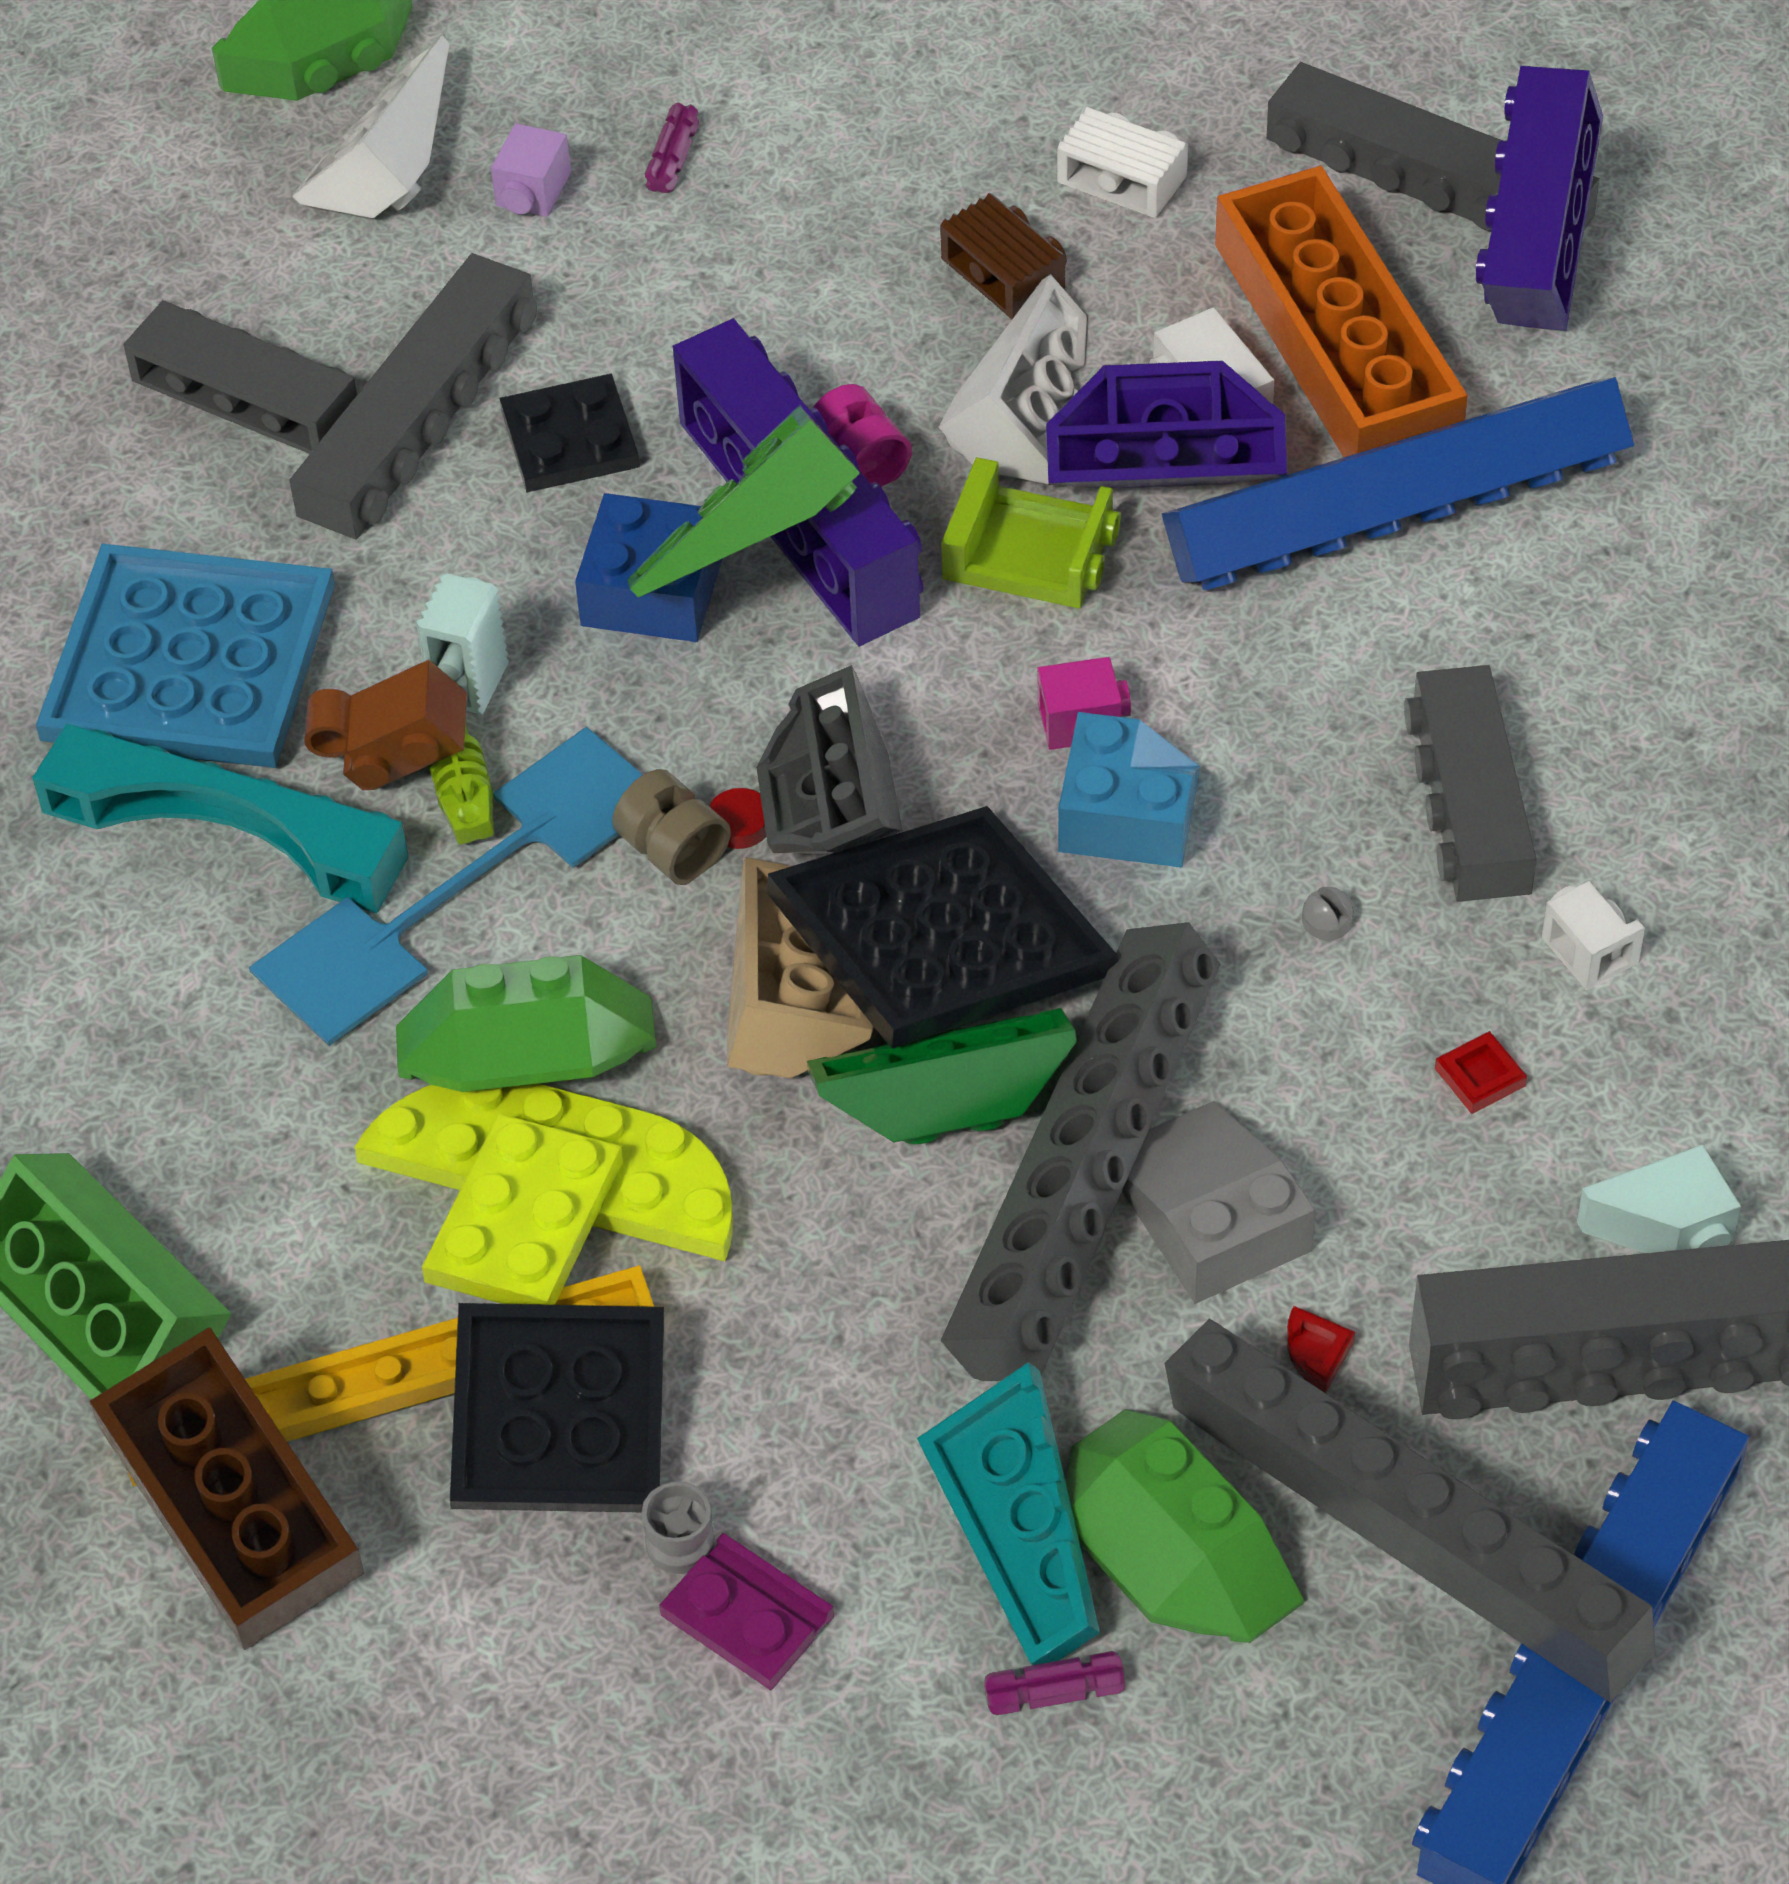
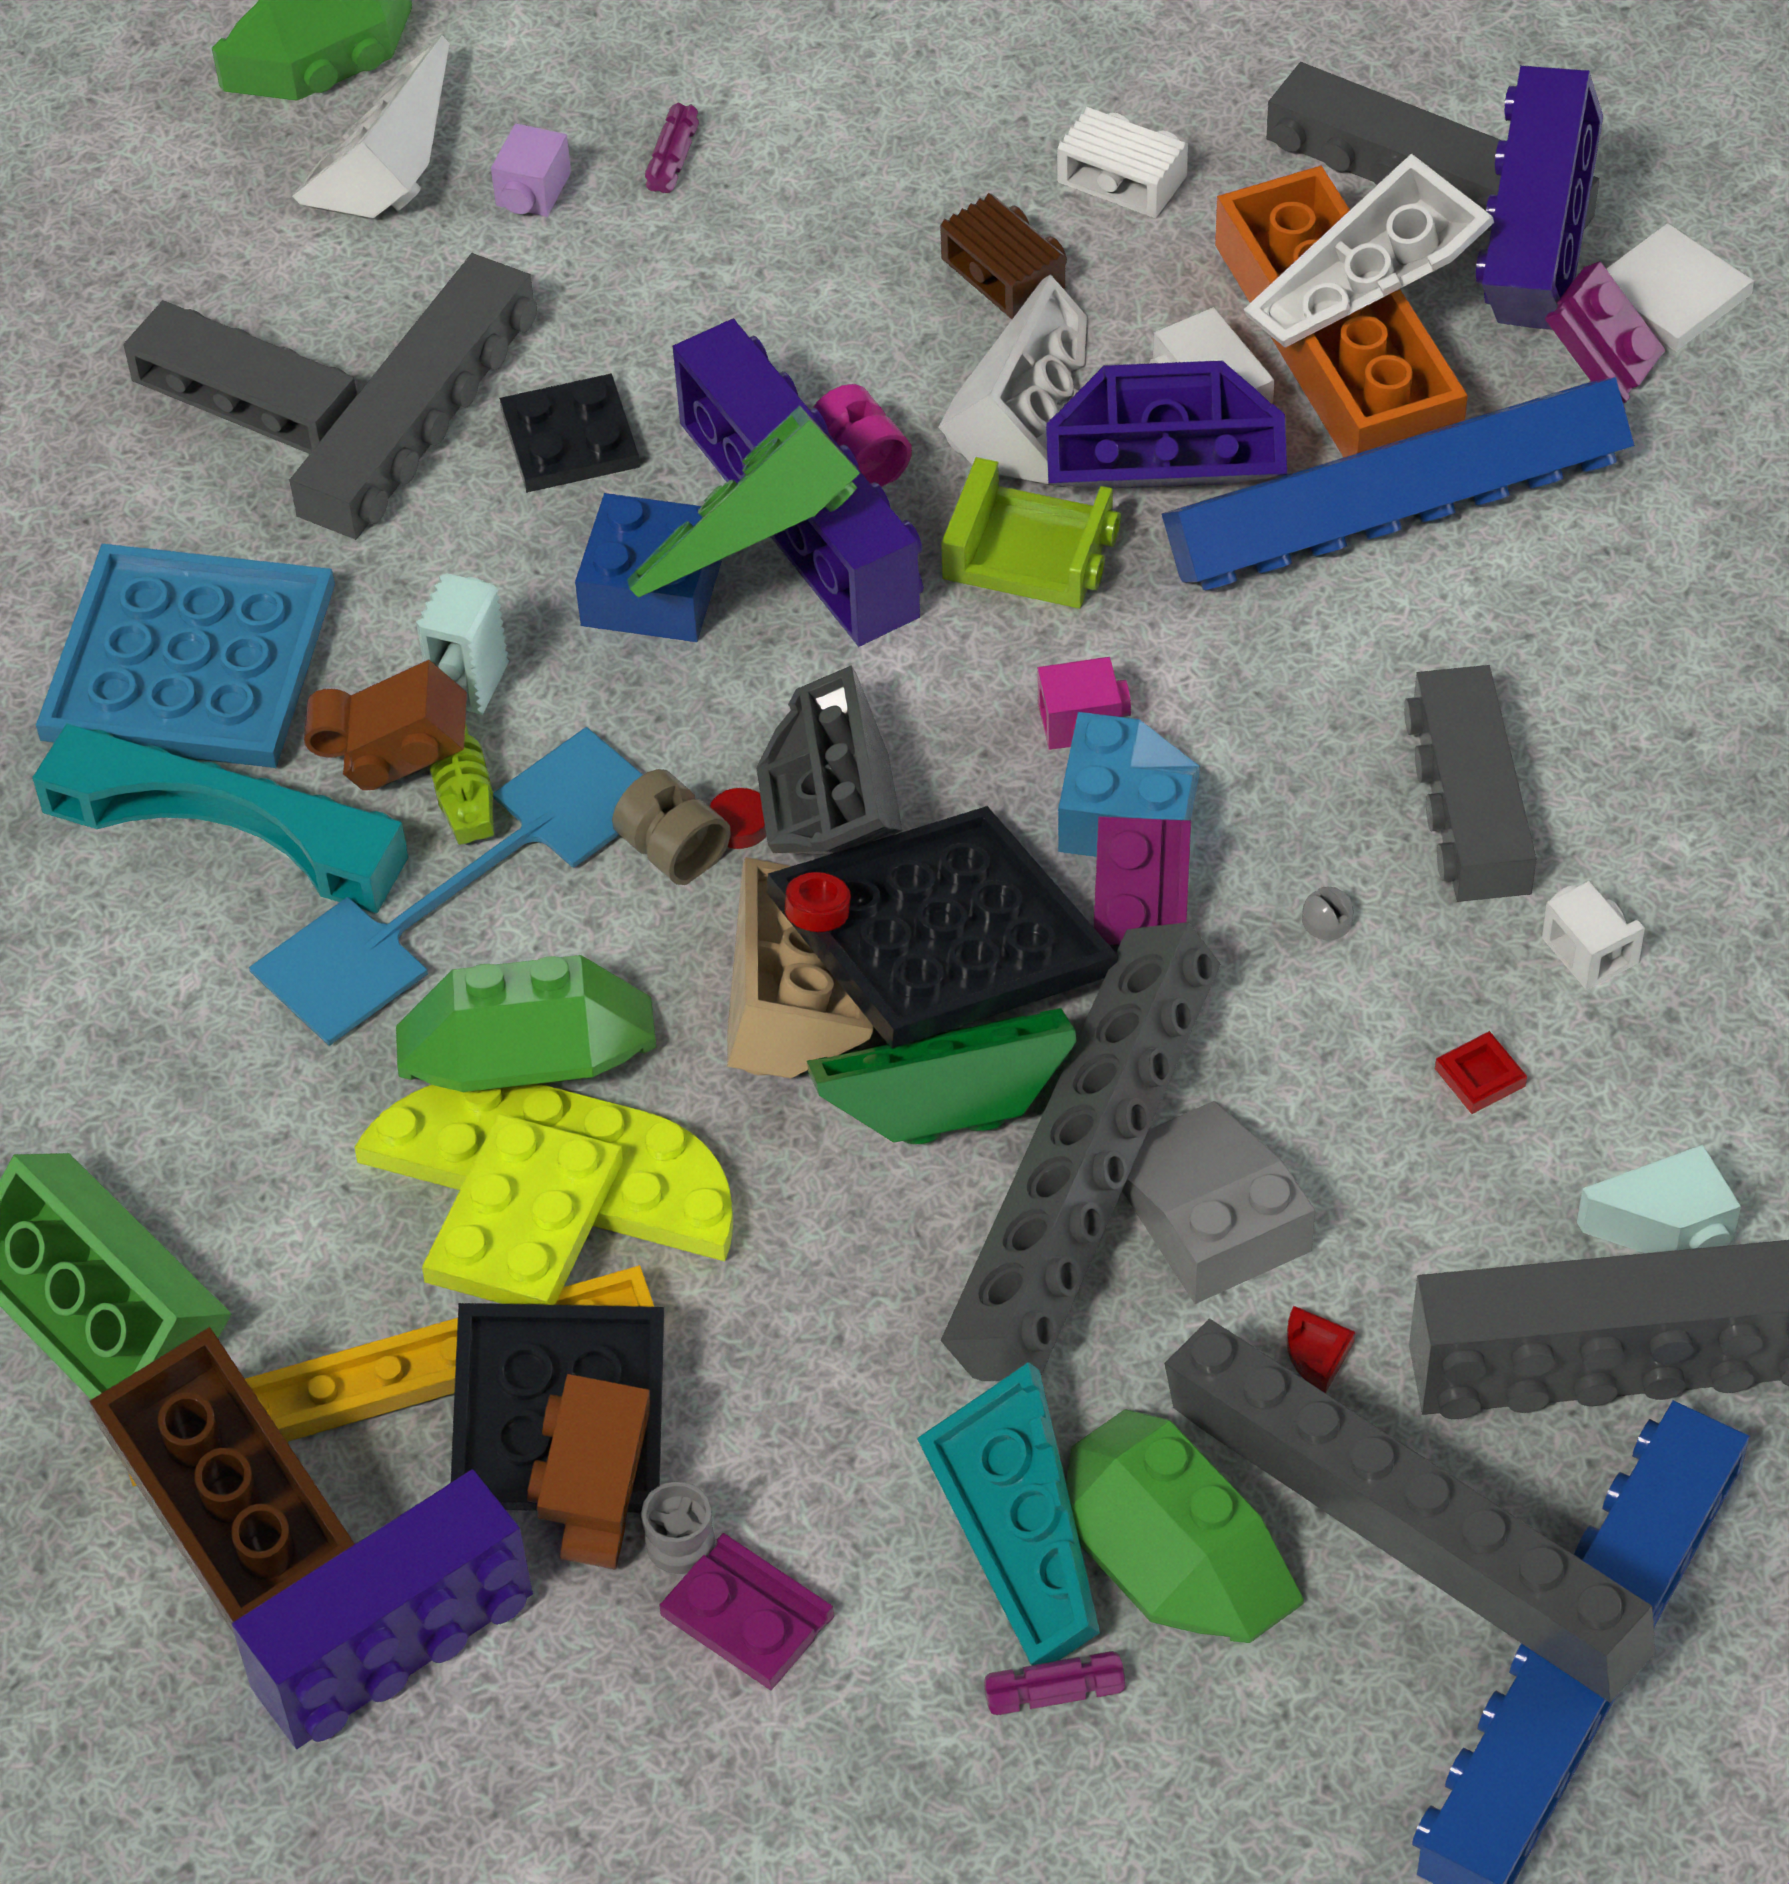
none -> dark purple brick [231,1469,533,1750]
none -> dark orange hinge [527,1374,650,1570]
none -> red tile [785,872,850,932]
none -> magenta plate [1094,816,1191,945]
none -> white wedge [1243,154,1494,348]
none -> magenta plate [1544,261,1665,403]
none -> white tile [1607,223,1754,352]

